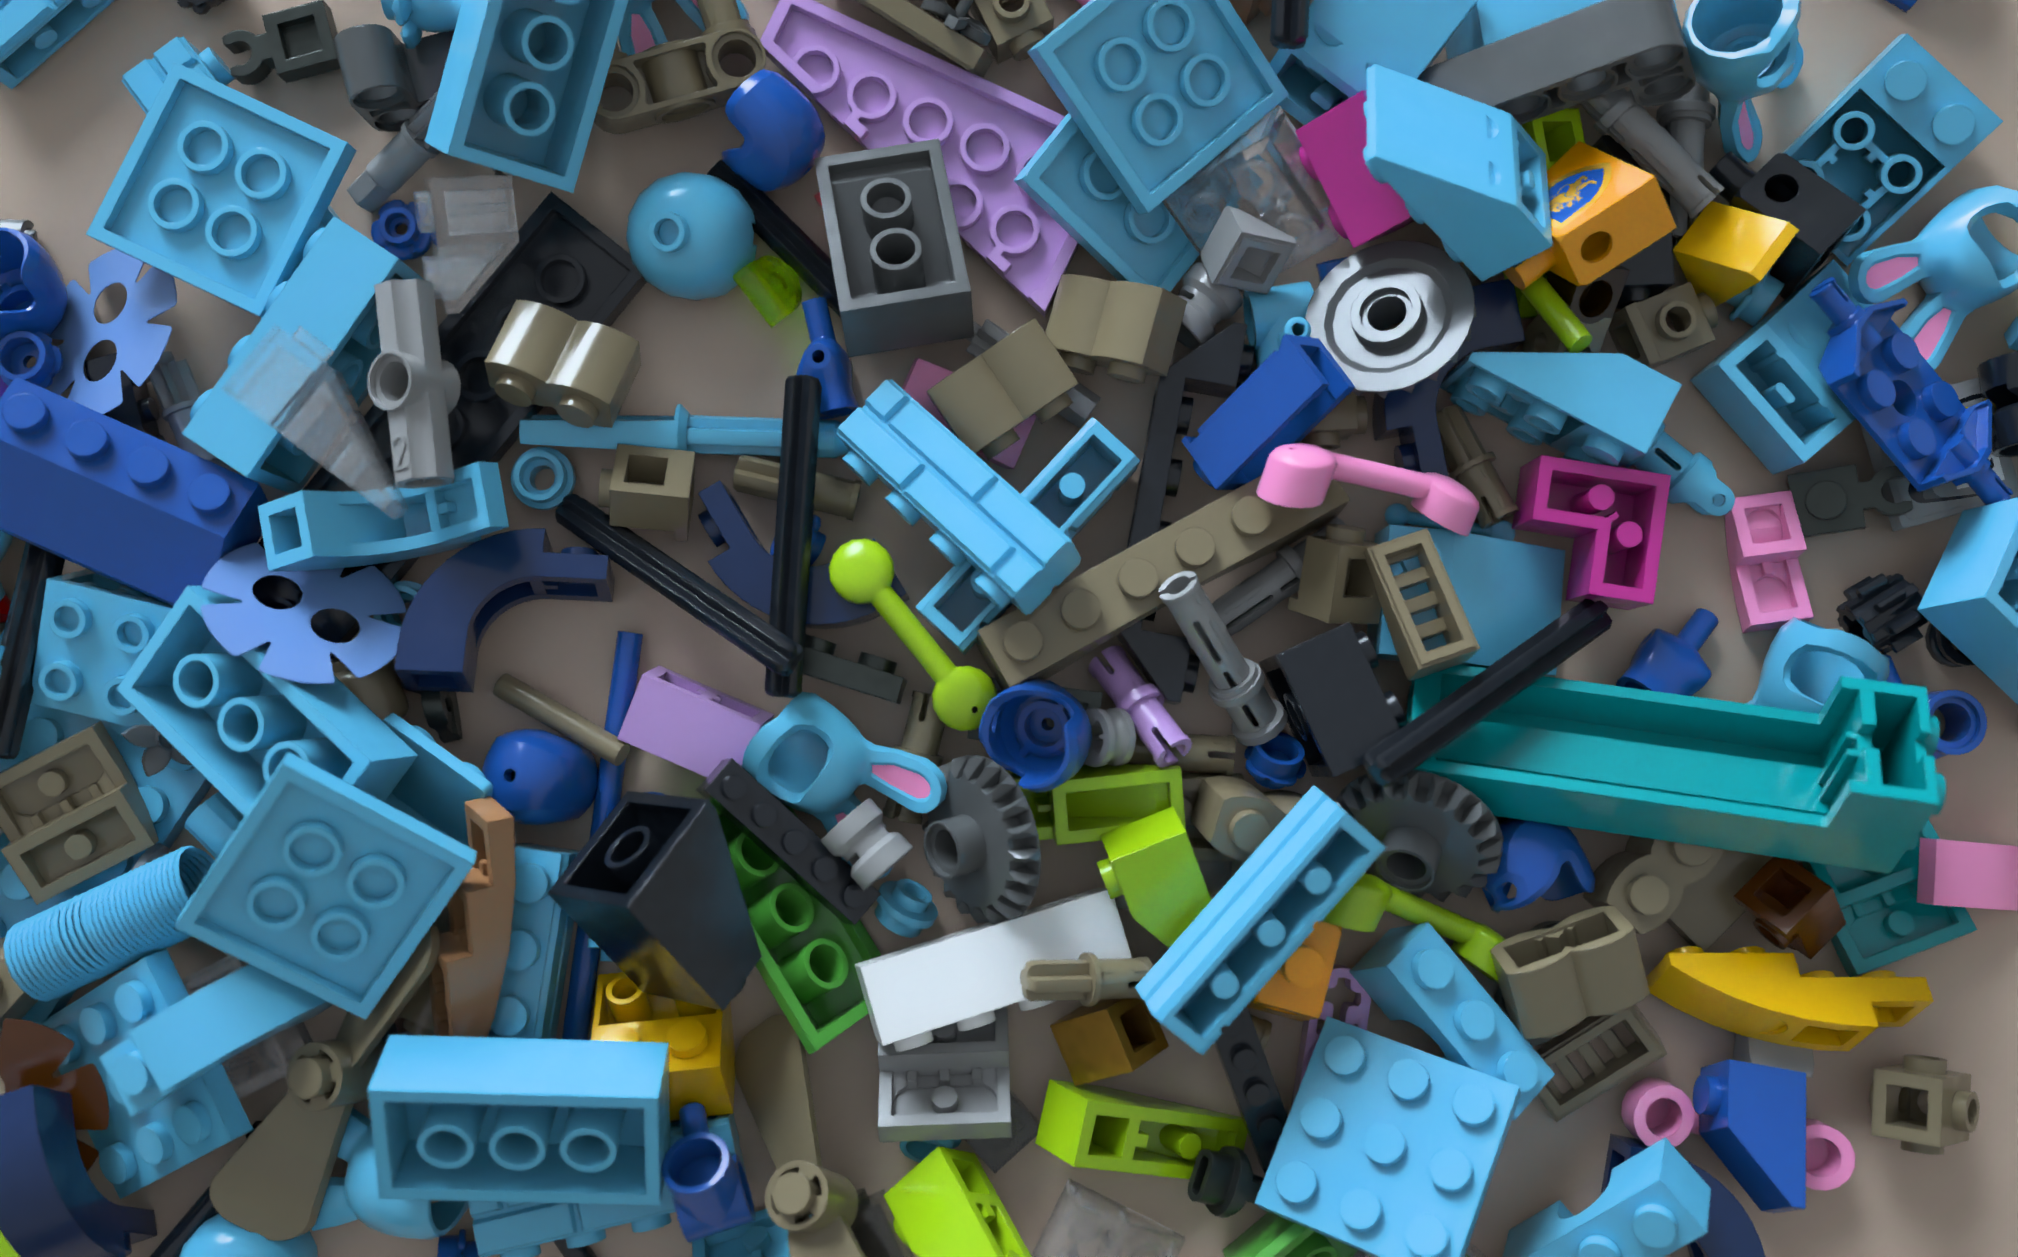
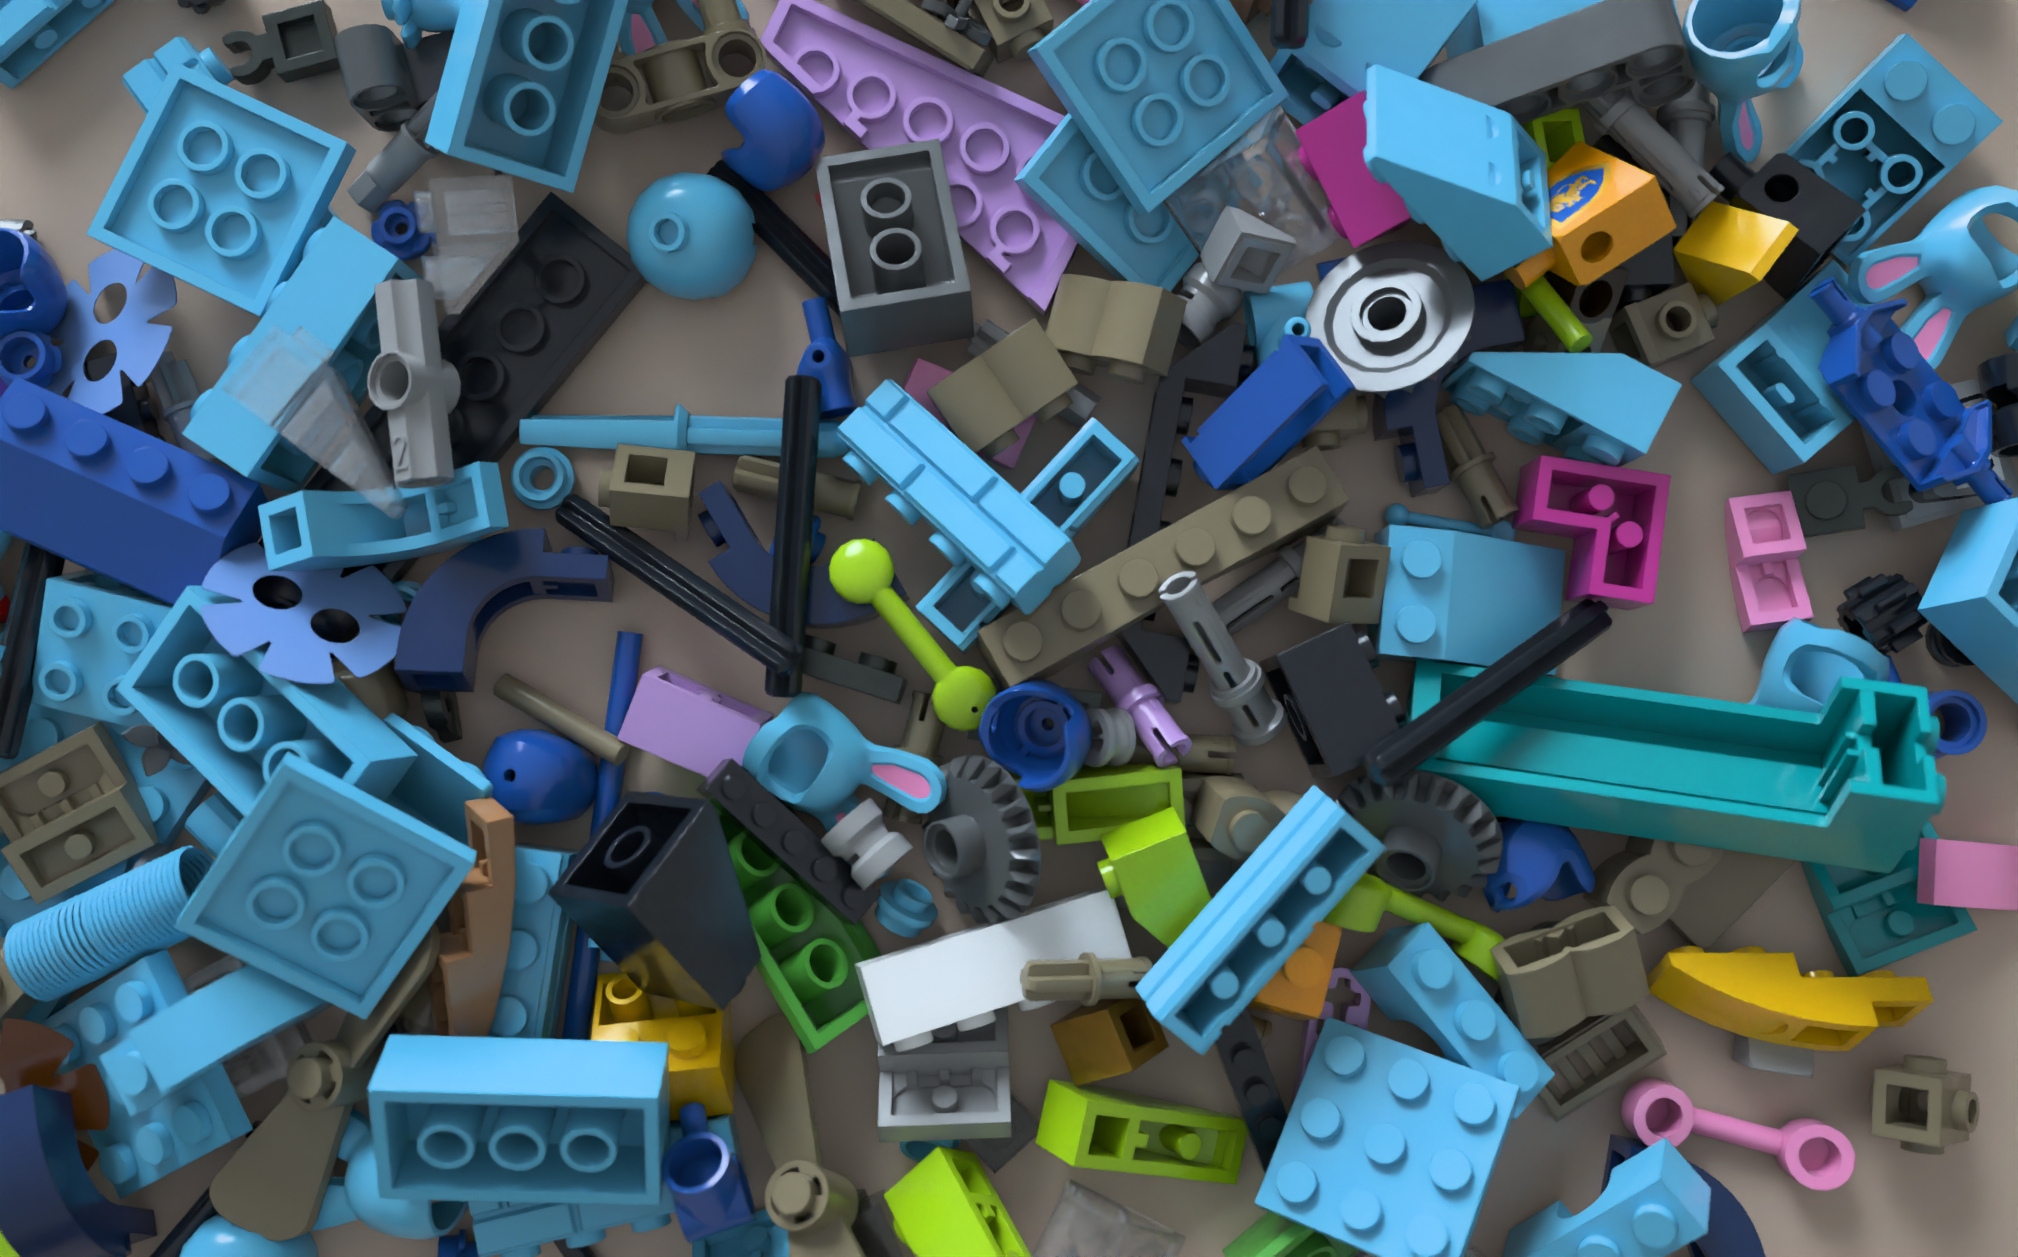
dark tan brick [485,300,641,428] -> none
clear neon green plate [733,255,802,328] -> none
pearl dark grey piece [1188,1146,1264,1218] -> none
blue plate [1244,732,1306,789] -> none
bright pink piece [1256,443,1480,537] -> none
dark tan slope [1364,528,1480,681] -> none
blue piece [1616,608,1719,696] -> none
medium azure piece [1624,422,1735,516] -> none
blue slope [1693,1059,1806,1213] -> none
medium azure plate [1726,268,1785,326] -> none
reddish brown brick [1734,857,1847,960] -> none

